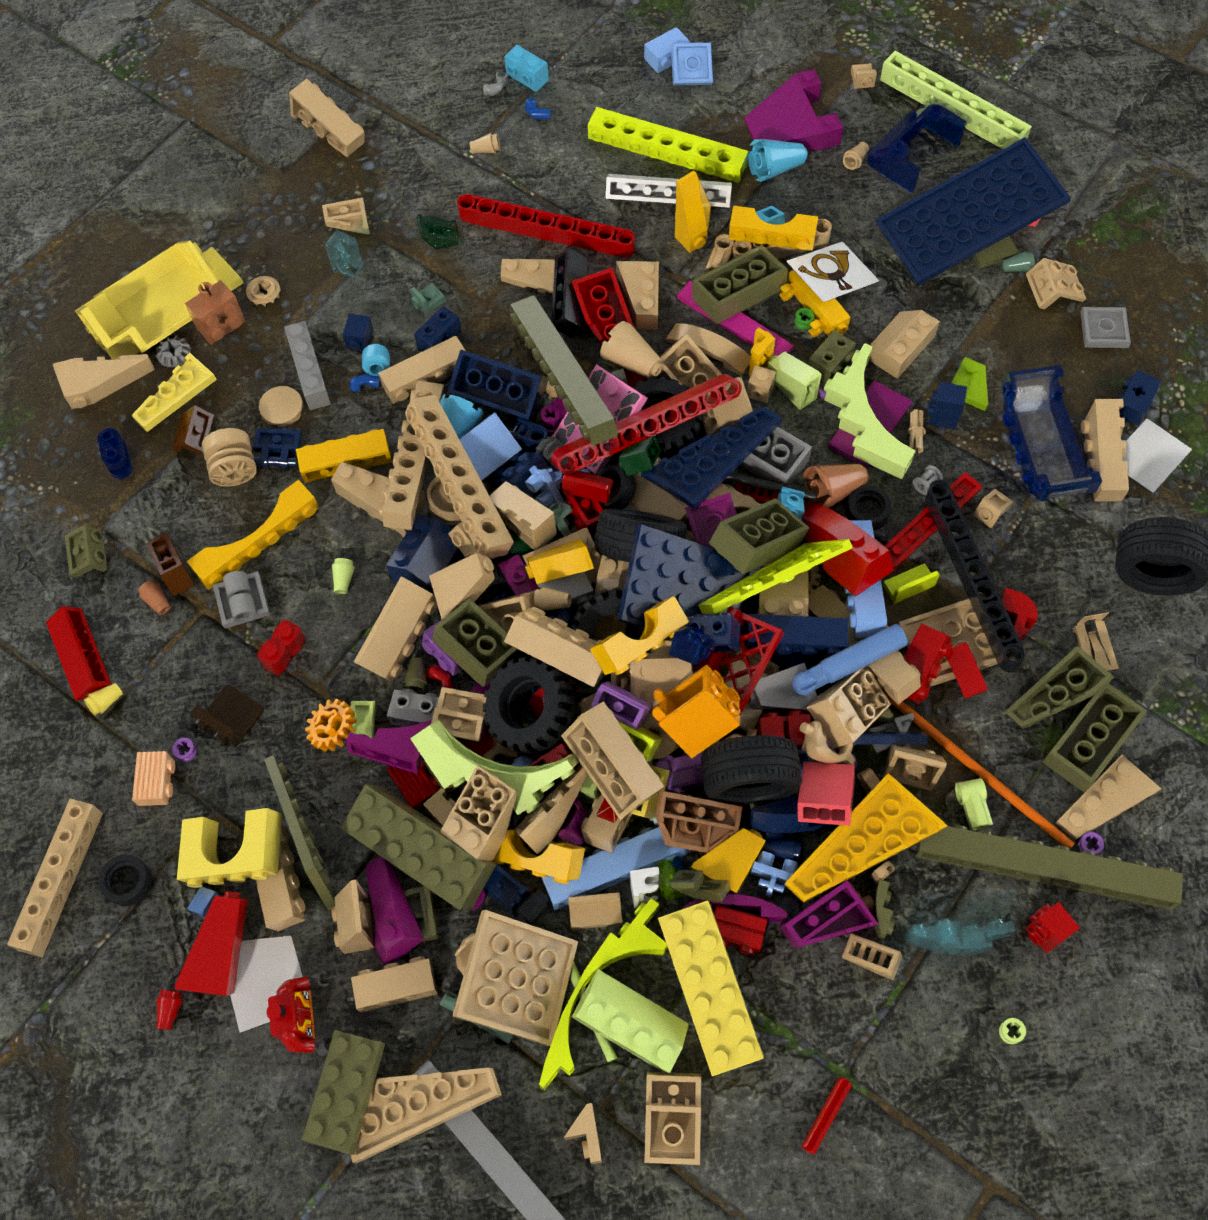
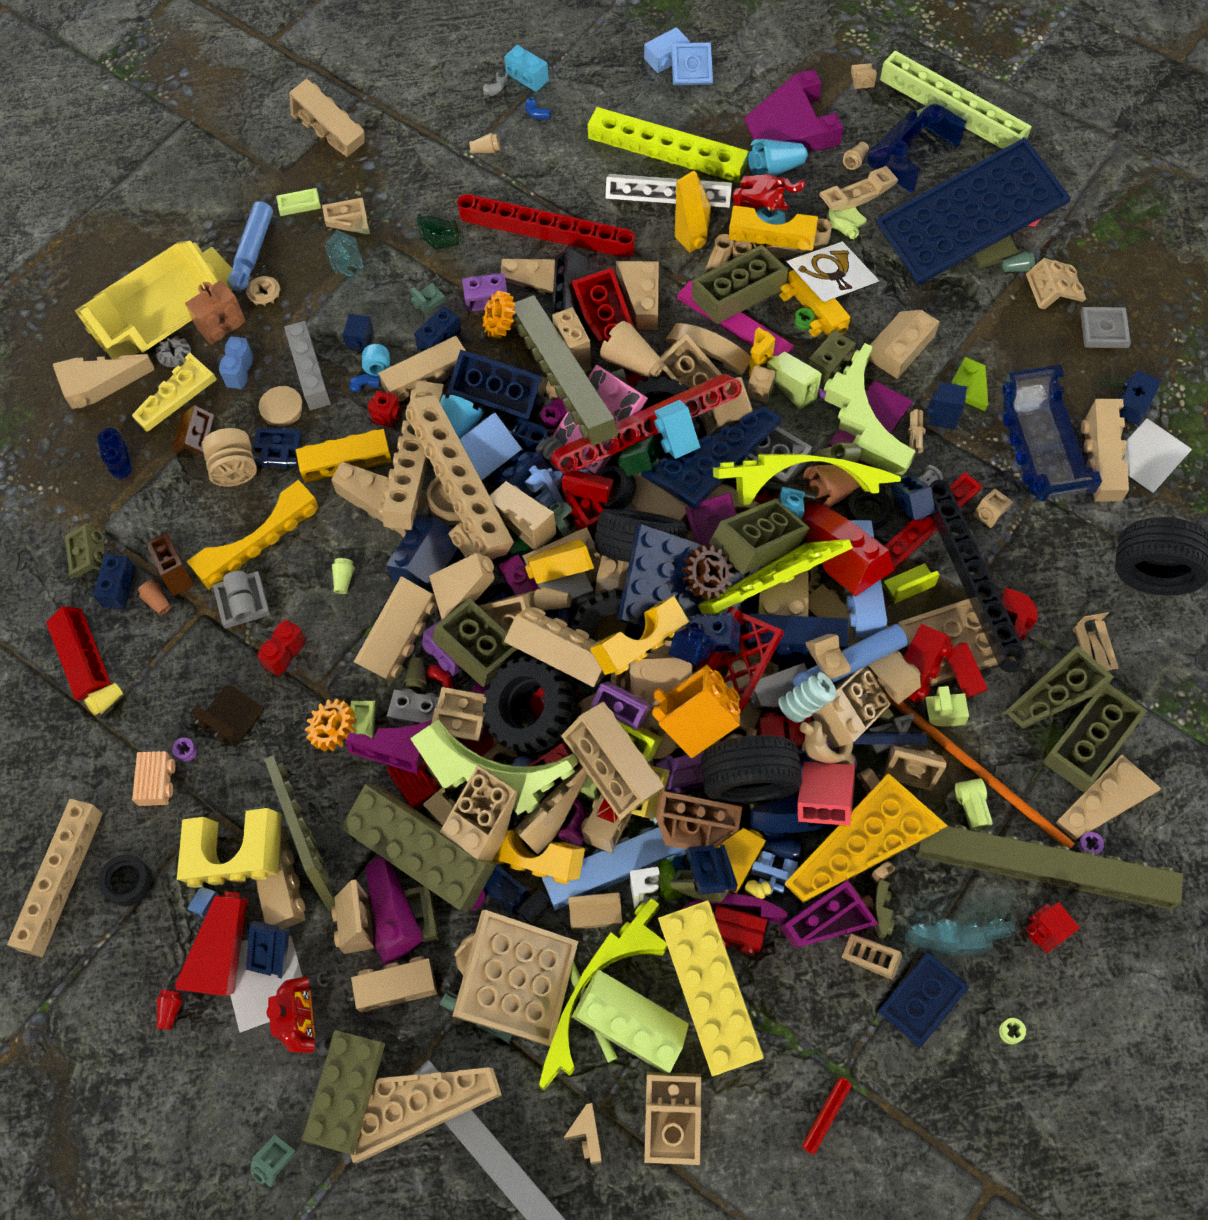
none -> dark blue brick [93,554,136,610]
none -> medium blue brick [219,337,253,389]
none -> medium blue piece [227,202,273,291]
none -> dark blue plate [246,920,290,979]
none -> sand green bracket [250,1134,295,1187]
none -> yellowish green tile [277,188,321,216]
none -> red brick [368,391,402,429]
none -> medium lavender brick [462,273,507,312]
none -> light orange gear [482,291,515,339]
none -> tan window [552,307,592,373]
none -> medium azure brick [654,400,700,459]
none -> reddish brown gear [682,545,734,599]
none -> dark blue plate [687,845,738,895]
none -> neon yellow slope [713,454,901,505]
none -> red animal [733,174,806,212]
none -> light yellow arm [744,880,772,899]
none -> light aqua piece [778,672,836,723]
none -> tan slope [806,634,851,680]
none -> olive piece [814,443,861,466]
none -> tan slope [819,166,898,210]
none -> yellowish green arm [827,207,867,239]
none -> dark blue tile [878,951,969,1049]
none -> dark blue brick [890,473,936,520]
none -> yellowish green brick [925,686,969,726]

